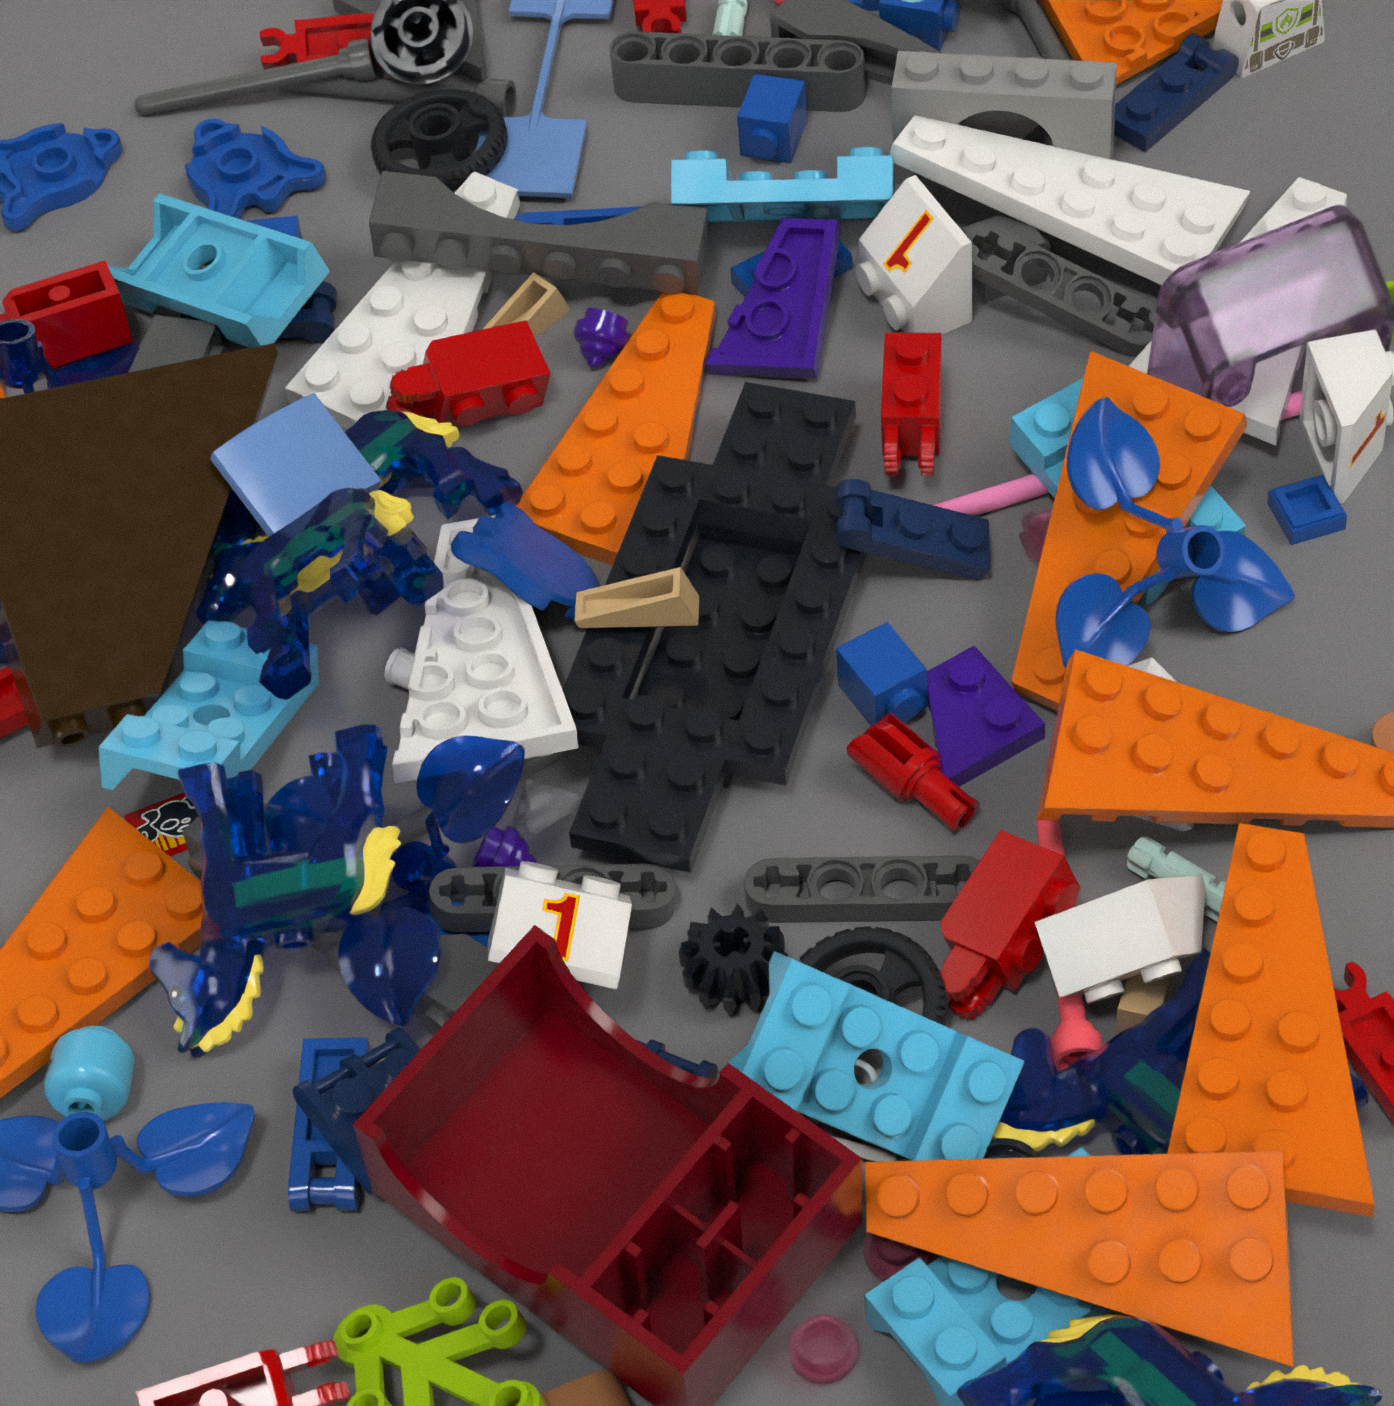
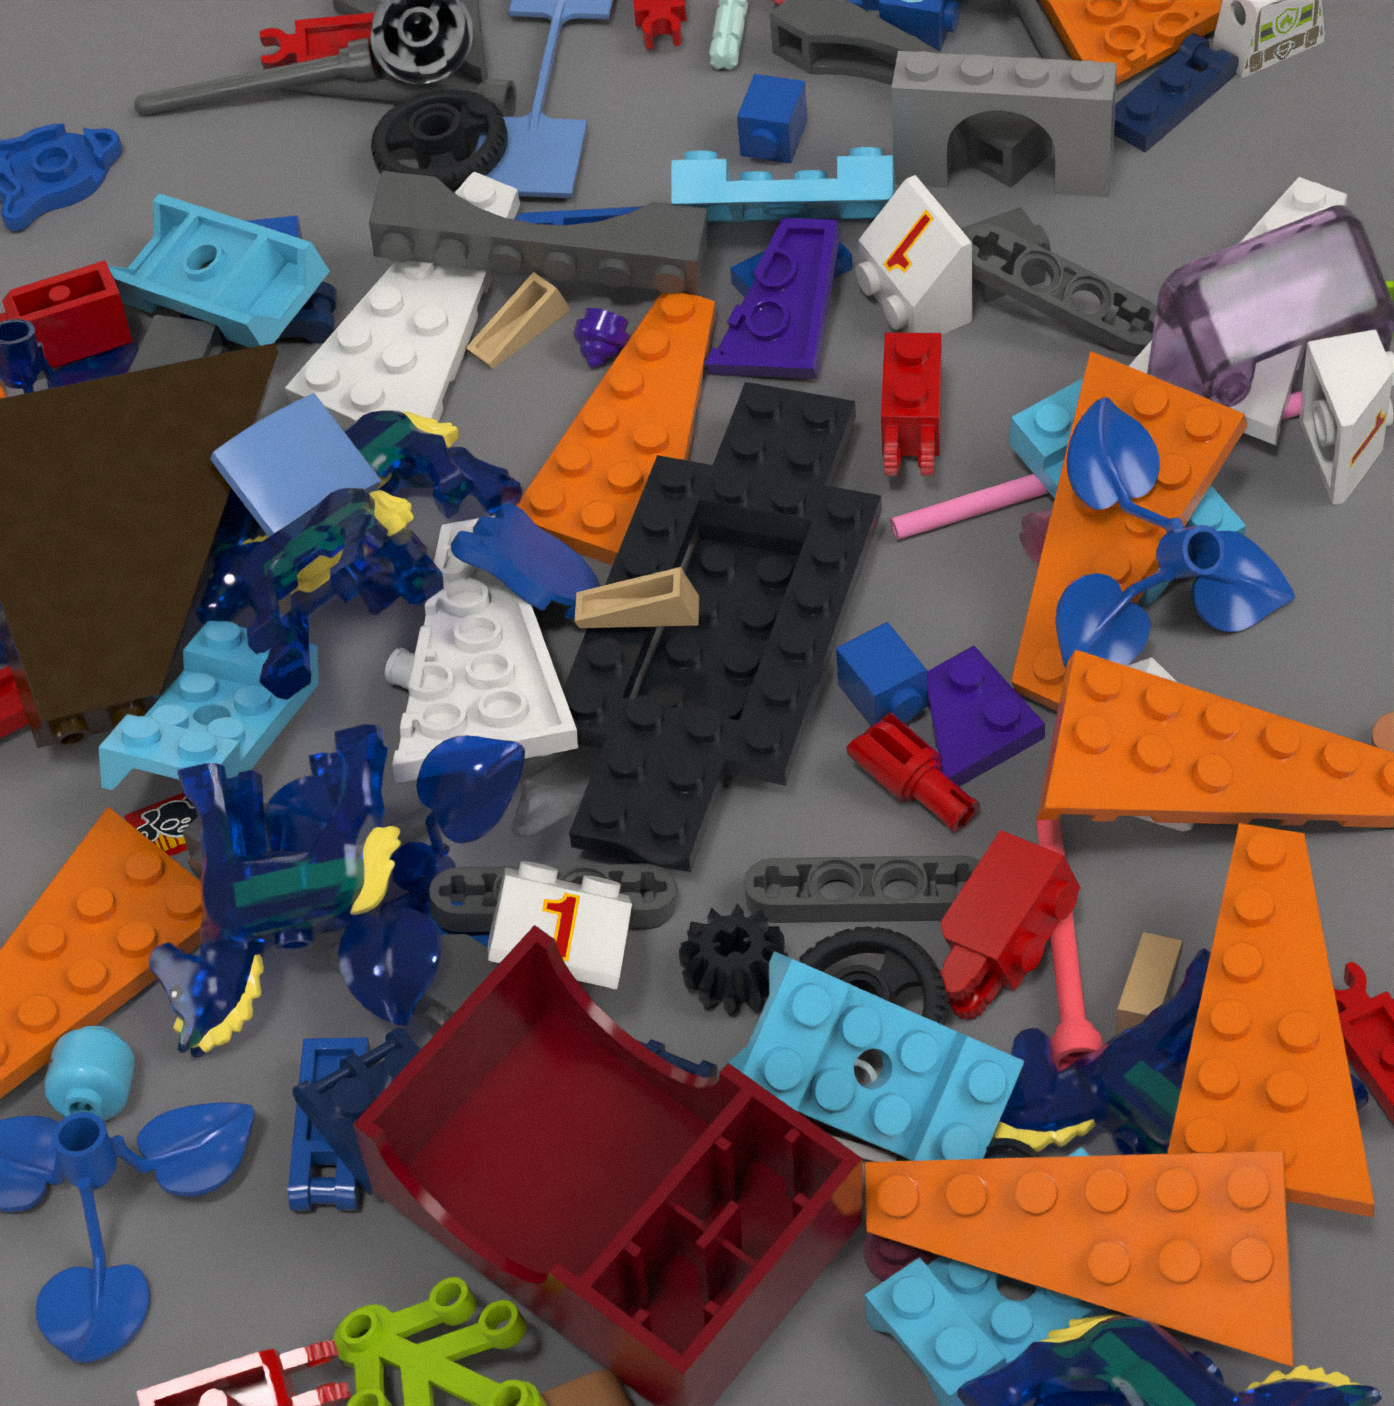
blue tile [185,118,326,219] -> none
red hinge [385,320,550,427] -> none
dark purple plate [471,825,537,867] -> none
dark grey beam [609,32,866,112] -> none
clear pink plate [788,1314,858,1384] -> none
dark blue plate [836,479,990,581] -> none
white wing [889,115,1250,297] -> none
white slope [1035,874,1206,1004] -> none
light aqua axle [1126,836,1226,922] -> none
blue tile [1267,474,1347,545] -> none

